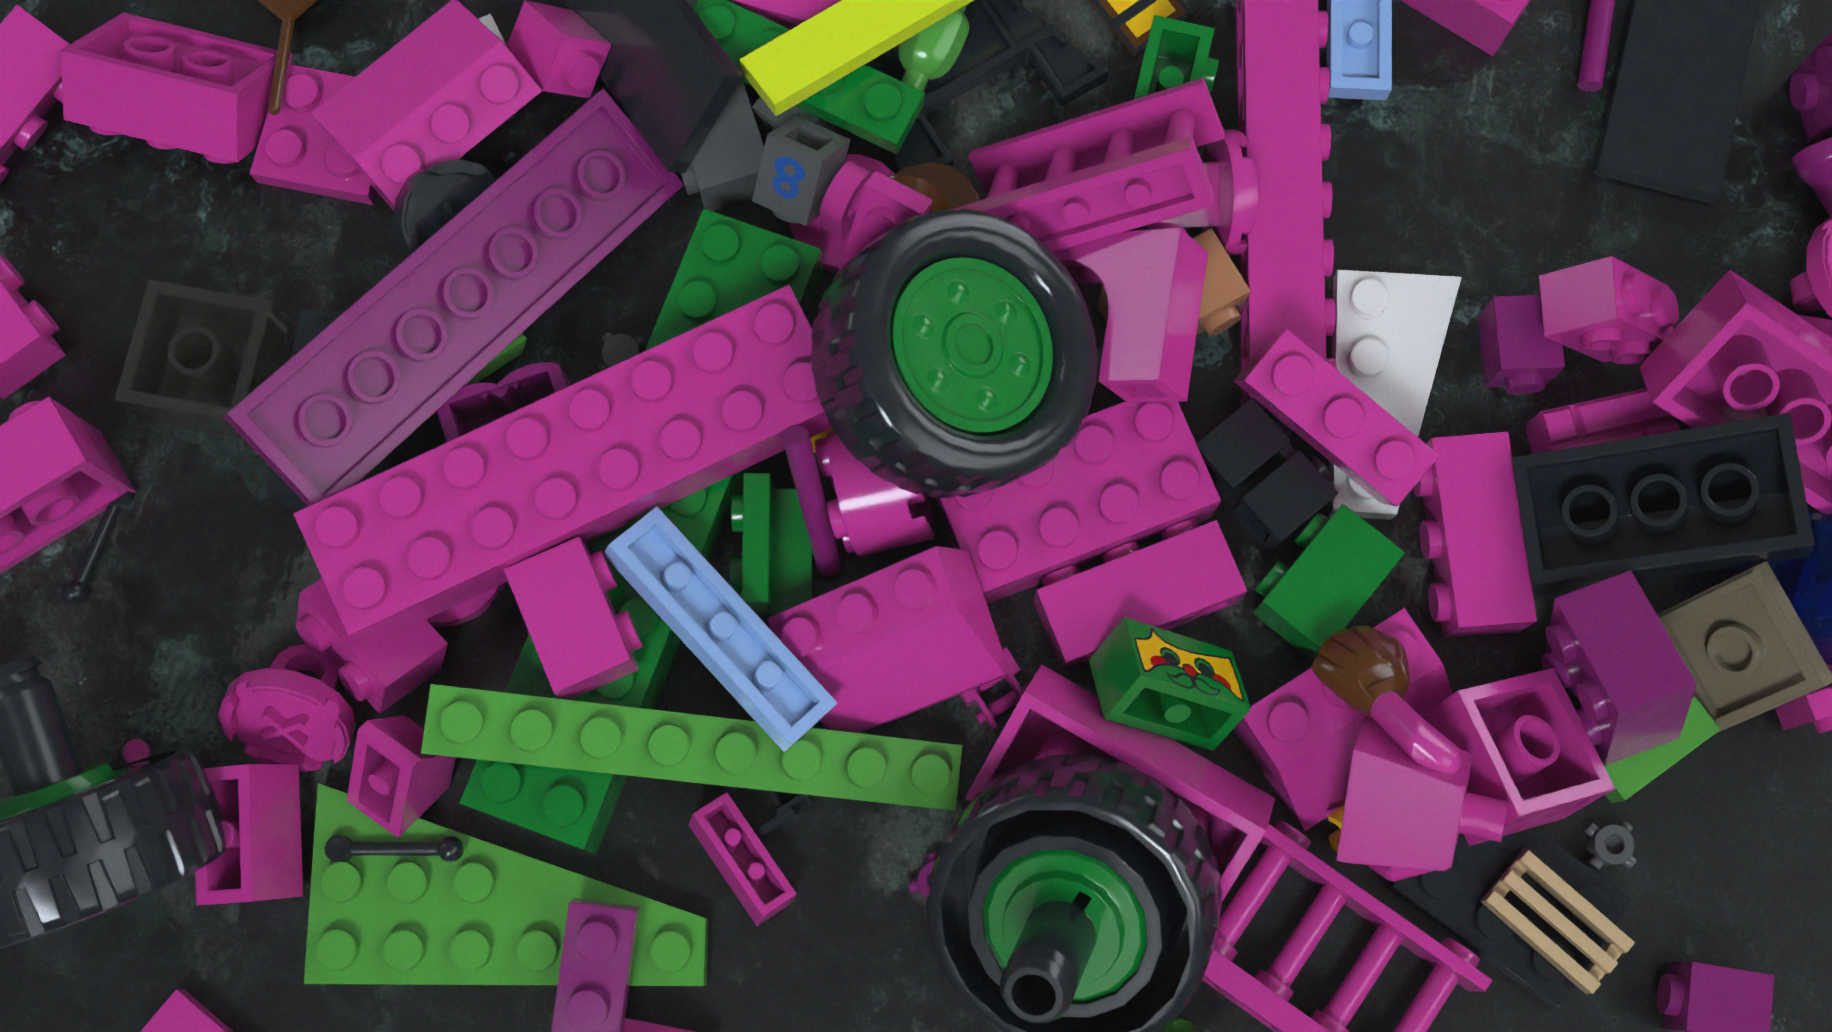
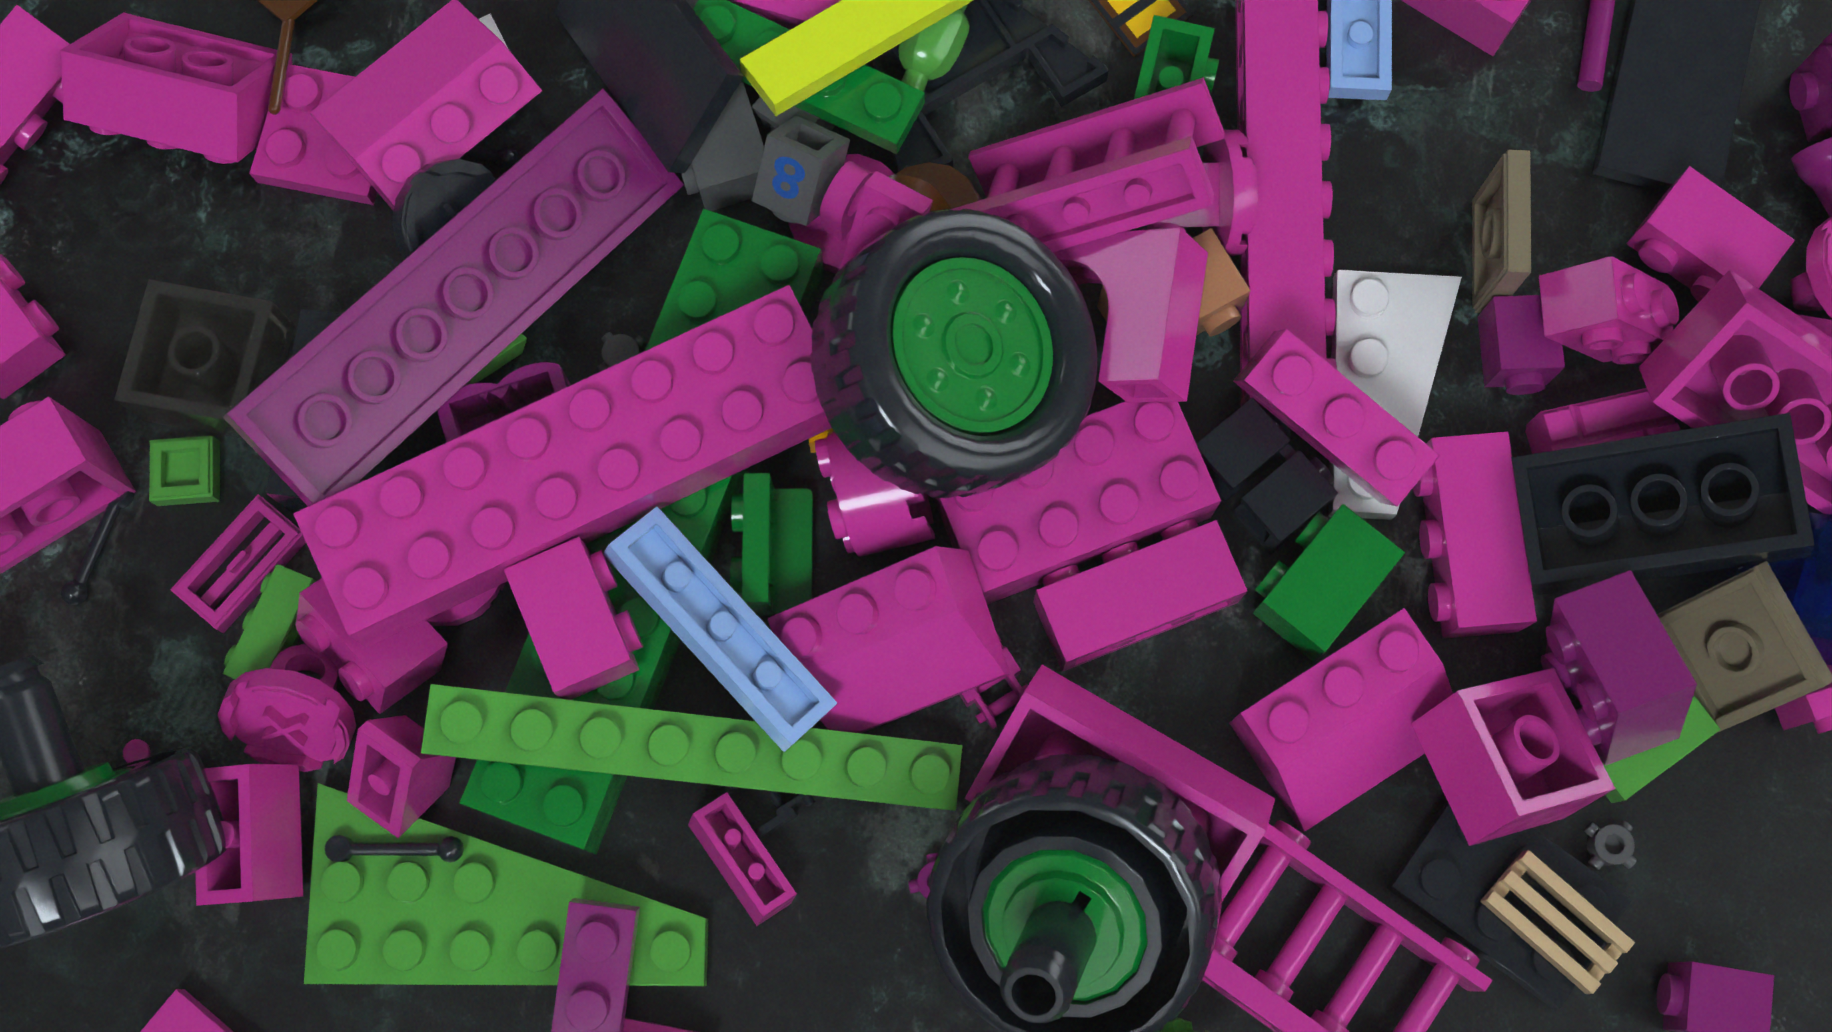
dark pink brick [506,0,612,98] -> none
magenta bar [782,425,842,577] -> none
green brick [1089,617,1251,751] -> none
dark pink torso [1311,625,1509,881] -> none
none -> bright green tile [149,436,220,506]
none -> dark pink tile [170,494,306,633]
none -> bright green piece [223,564,316,679]
none -> dark tan tile [1472,150,1531,313]
none -> dark pink brick [1626,166,1795,302]

